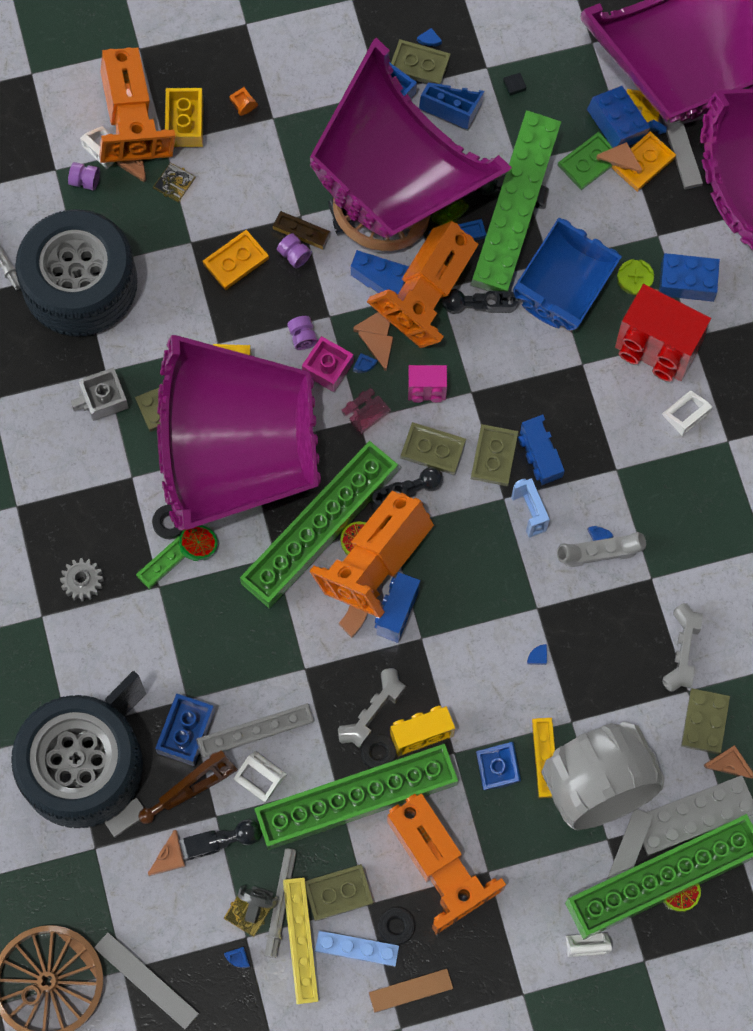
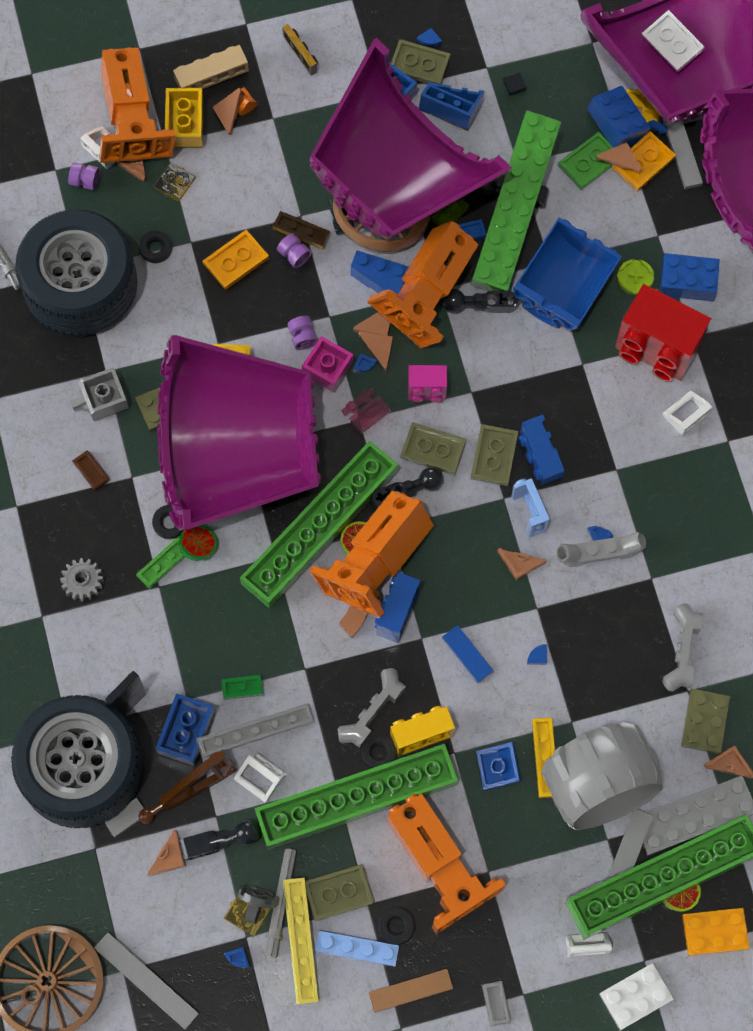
none -> reddish brown tile [72,450,110,491]
none -> black tyre [139,230,172,263]
none -> tan brick [173,45,249,89]
none -> nougat tile [213,88,243,135]
none -> green plate [221,675,263,700]
none -> plate [282,24,318,76]
none -> blue tile [442,625,493,684]
none -> light grey tile [482,981,511,1027]
none -> nougat tile [497,548,547,580]
none -> white plate [599,963,674,1030]
none -> white plate [642,10,705,73]
none -> light orange plate [682,908,750,956]

